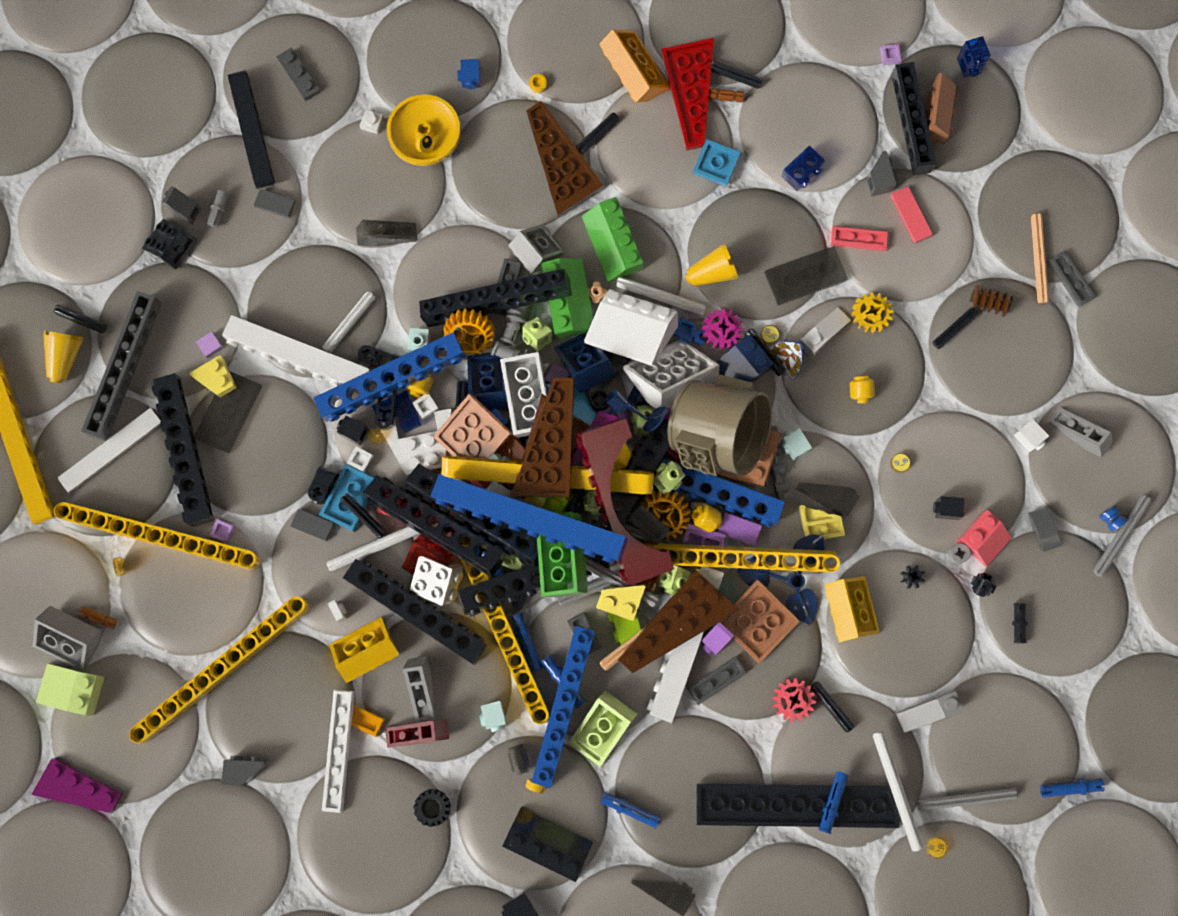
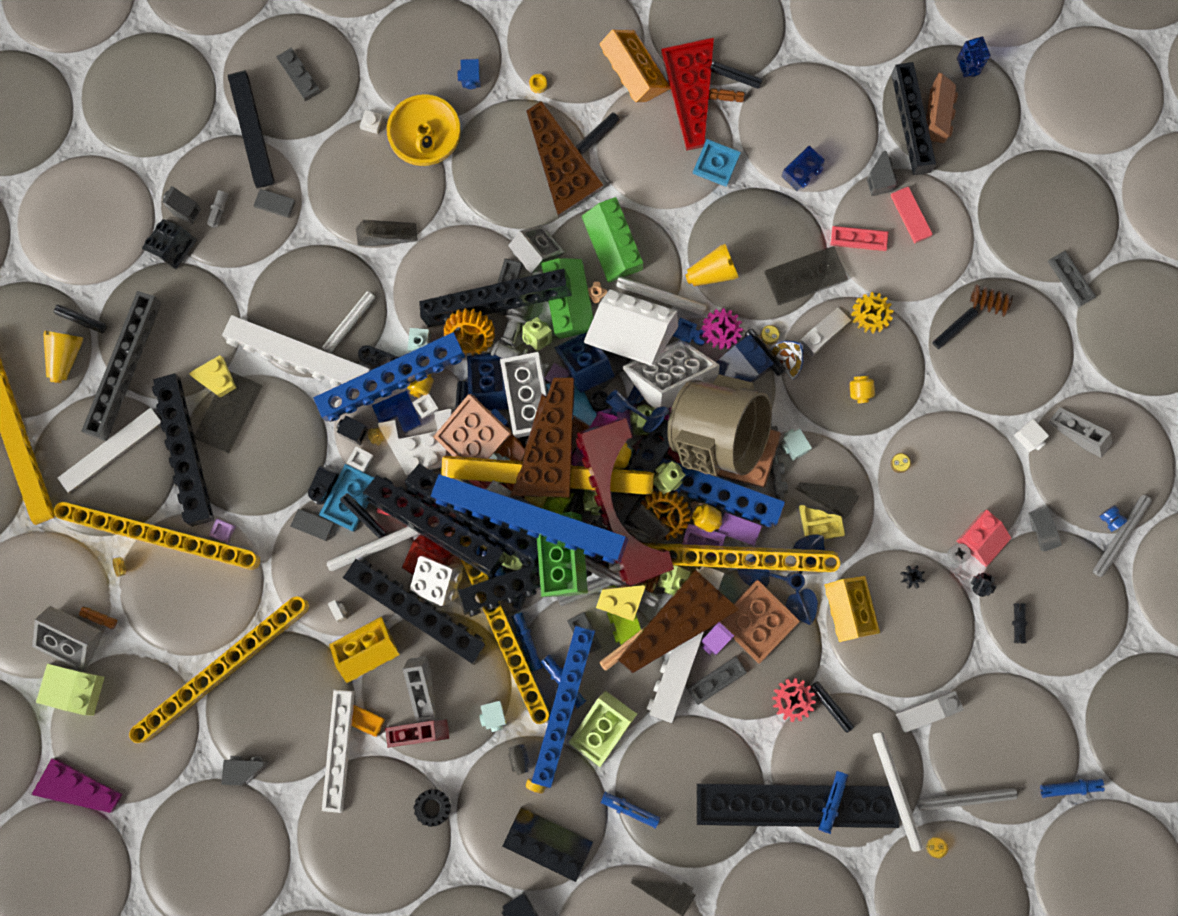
lavender tile [196,331,223,358] -> none
black beam [375,375,397,431] -> none
lavender tile [880,44,902,65] -> none
black brick [933,496,964,520] -> none
light nougat axle [1031,214,1049,304] -> none

